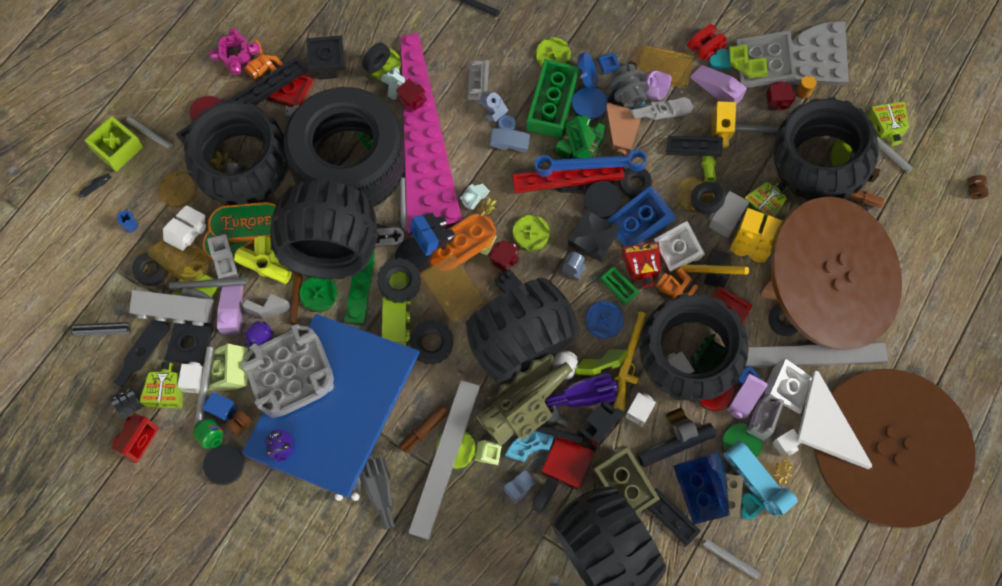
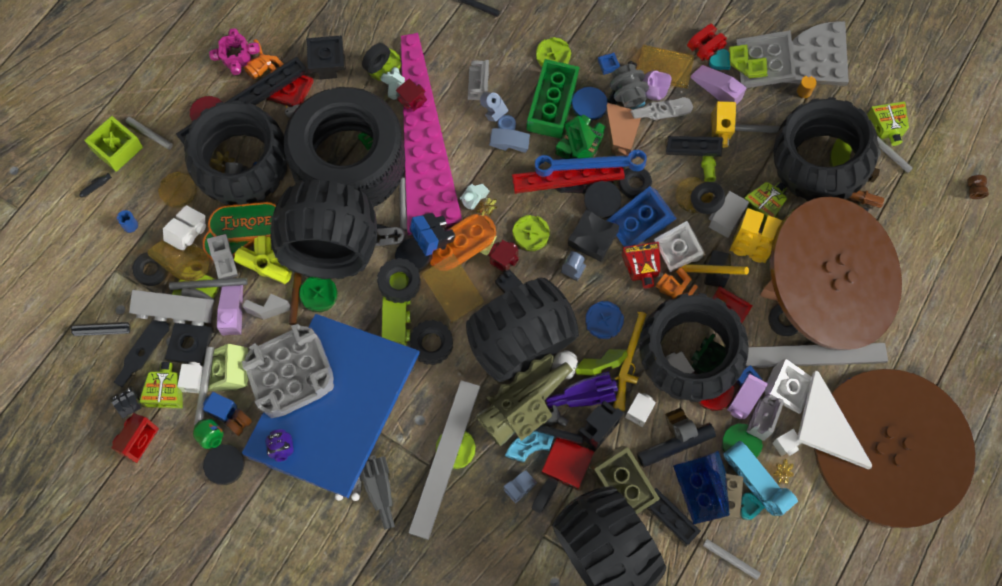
dark purple head [244,321,274,347] -> none
green plate [344,252,376,326] -> none
reddish brown axle [399,405,449,453] -> none
yellowish green slope [474,440,502,465] -> none
blue tile [578,52,598,88] -> none
green tile [599,266,640,306] -> none
dark red brick [766,81,796,110] -> none

